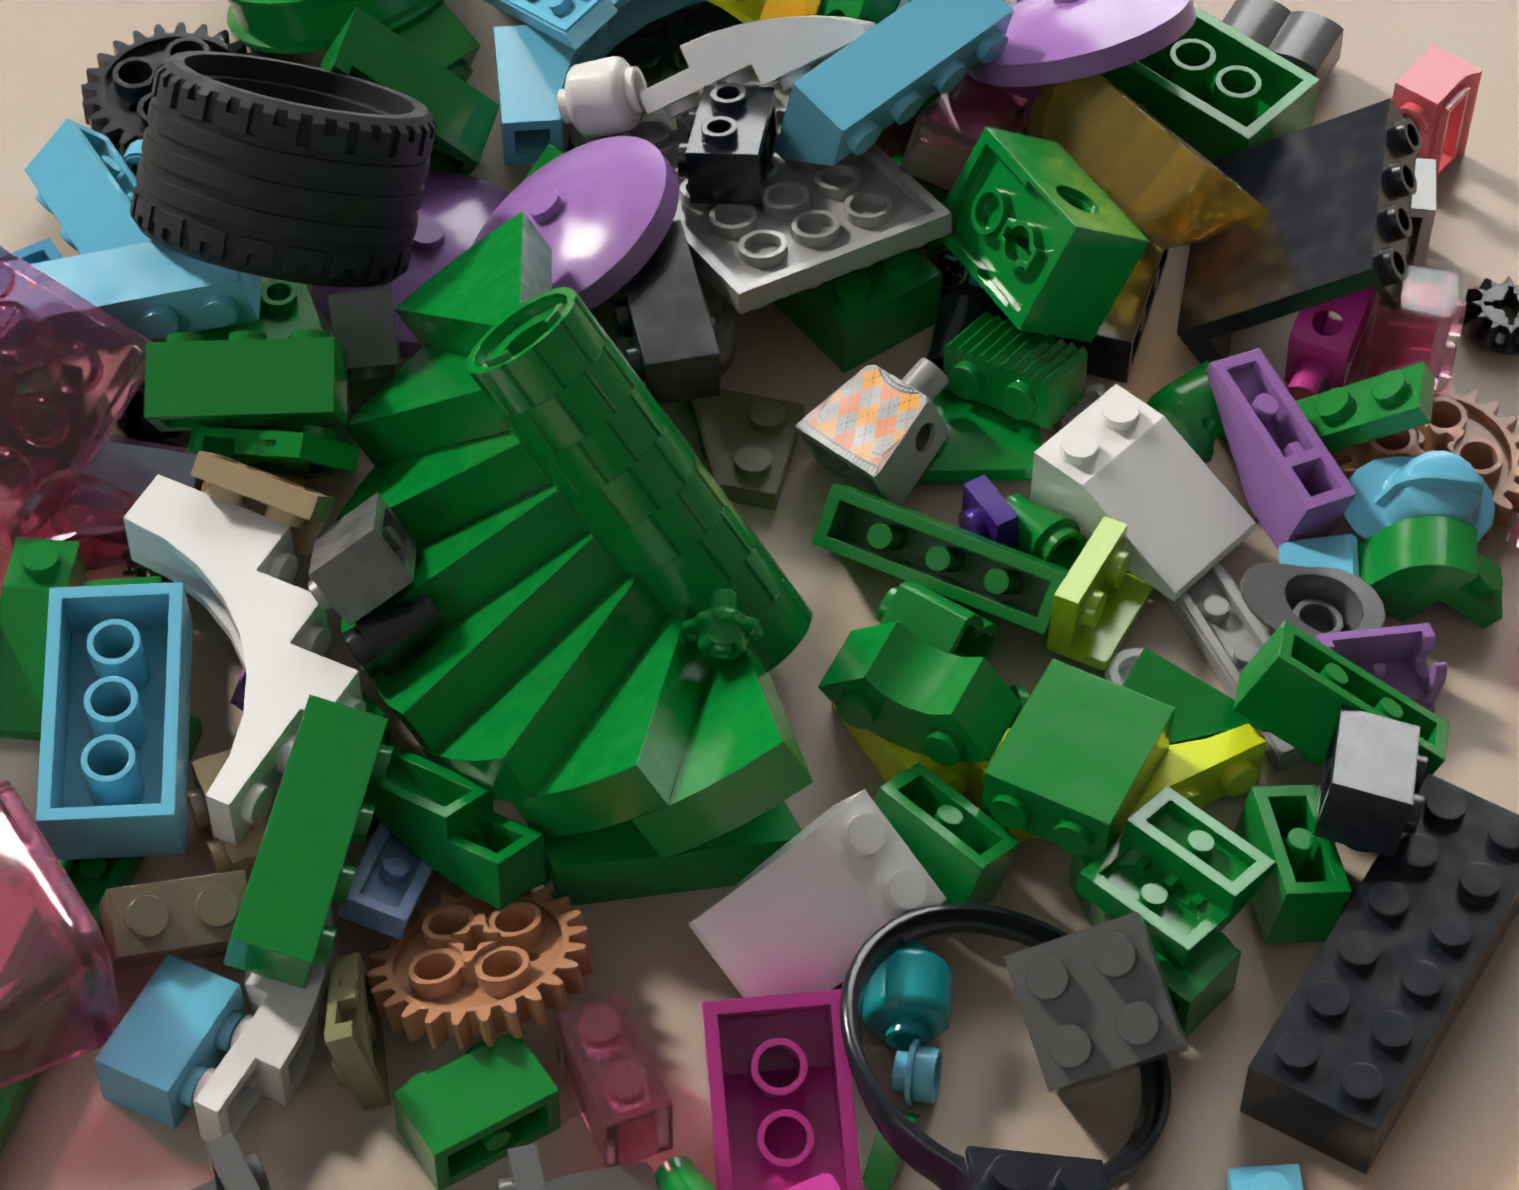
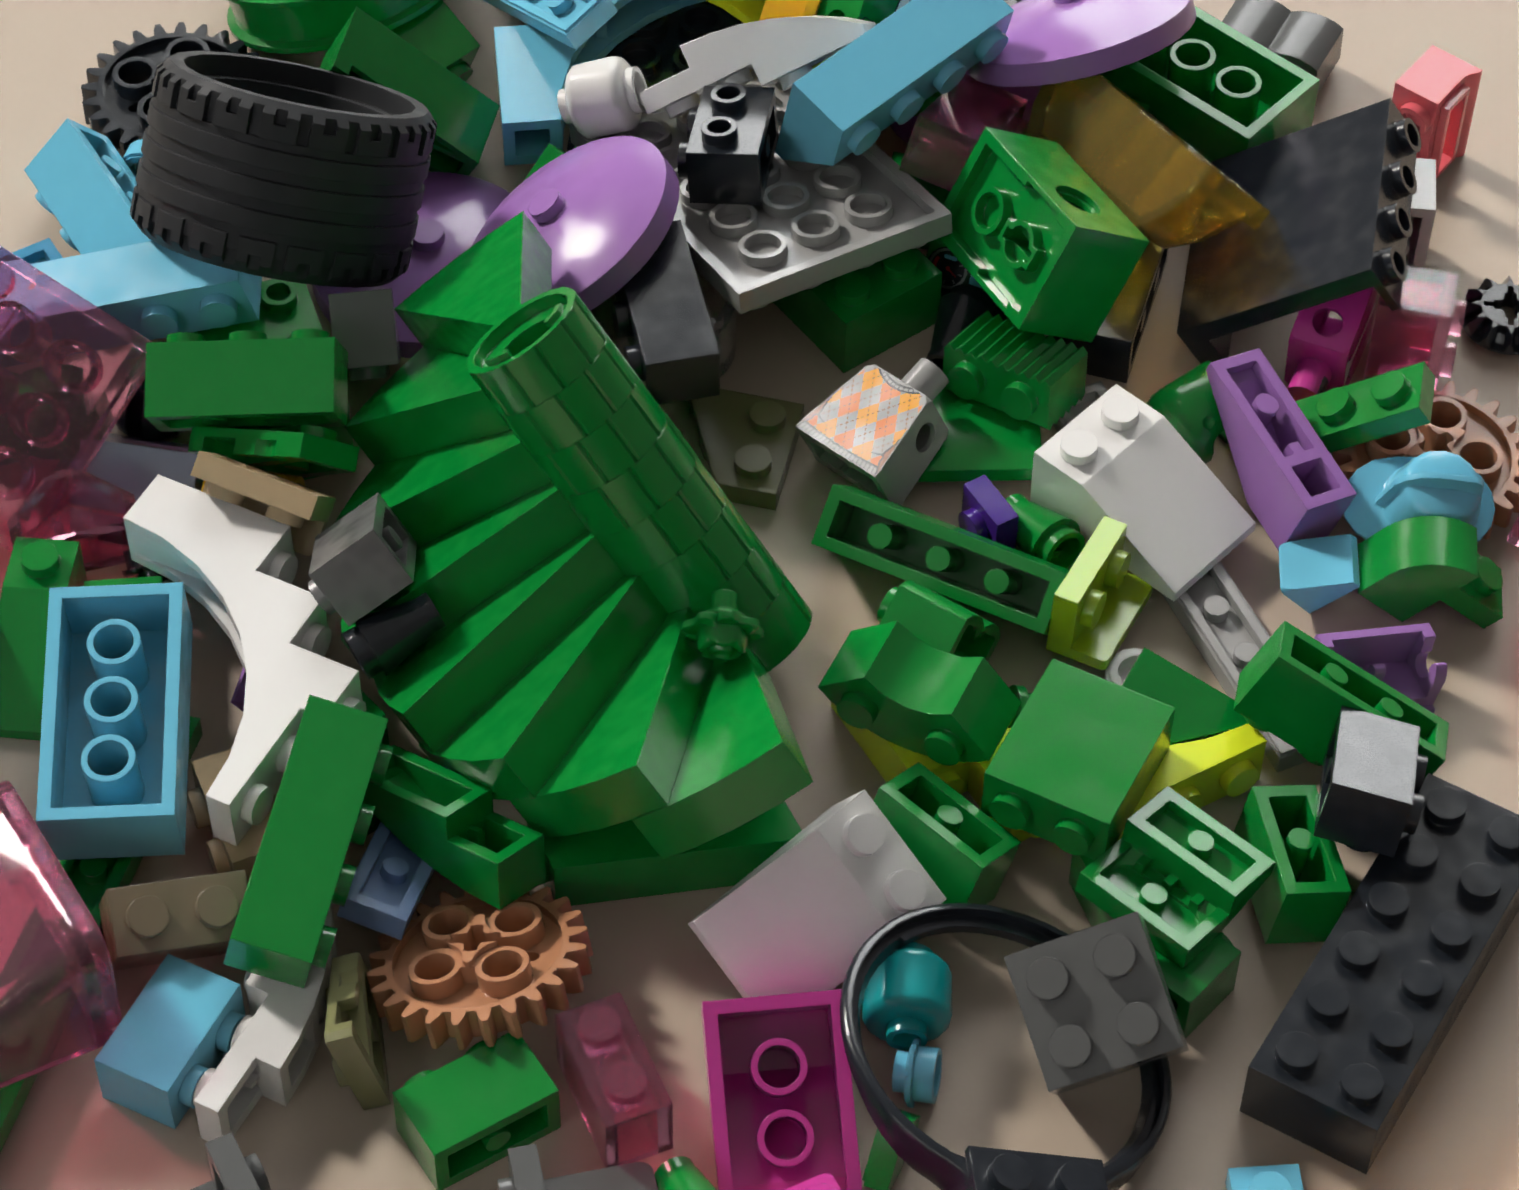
dark grey piece [1240,563,1385,638] -> none

